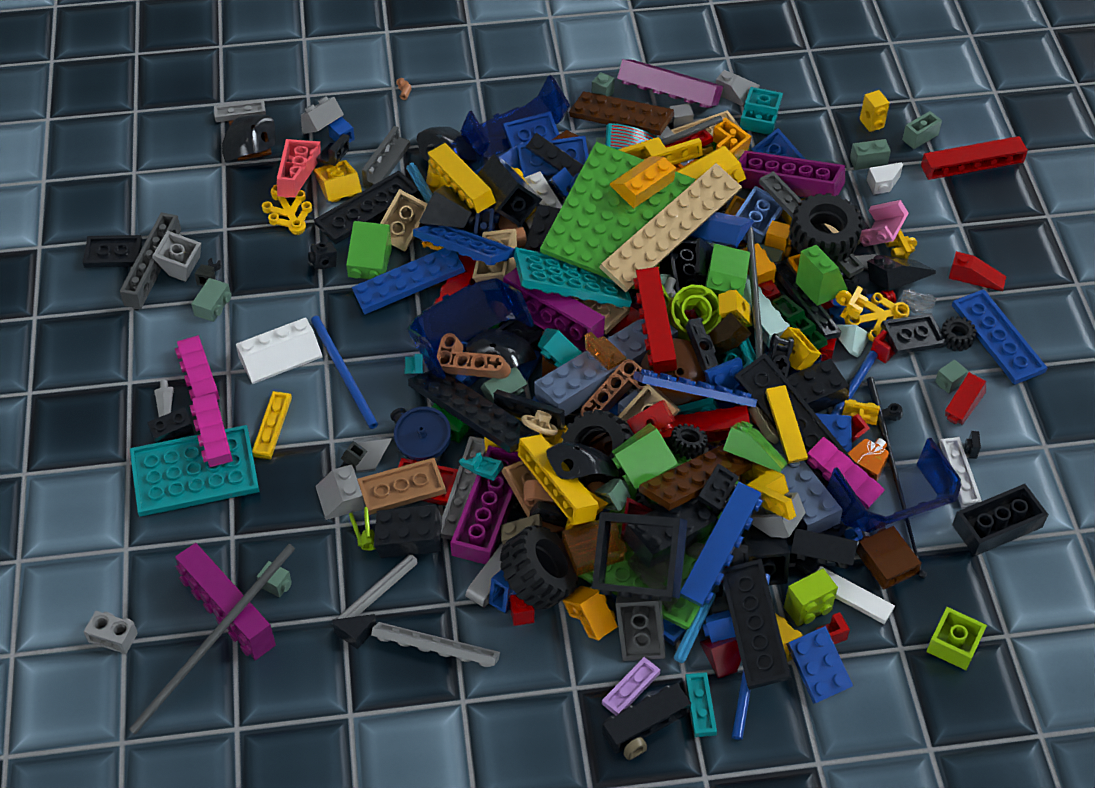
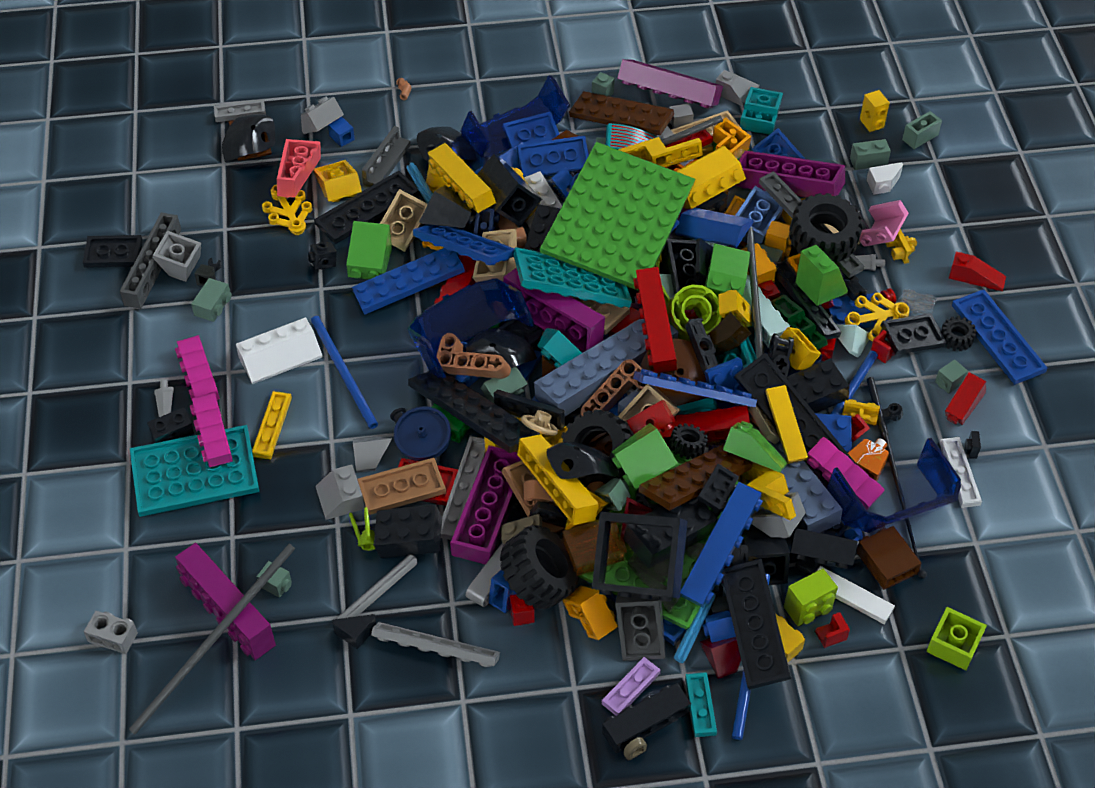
black panel [317,134,349,166] -> none
pearl dark grey piece [339,441,368,468] -> none
teal slope [404,354,423,374] -> none
teal slope [459,452,504,481] -> none
black plate [526,133,584,177] -> none
clear orange panel [585,332,626,371] -> none
tan plate [599,163,742,293] -> none
light orange slope [610,156,676,208] -> none
light grey arm [664,277,676,299] -> none
blue plate [786,626,853,704] -> none
yellow hips [836,286,869,320] -> none
black slope [867,255,936,291] -> none
red brick [921,136,1028,180] -> none
black brick [952,484,1049,556] -> none

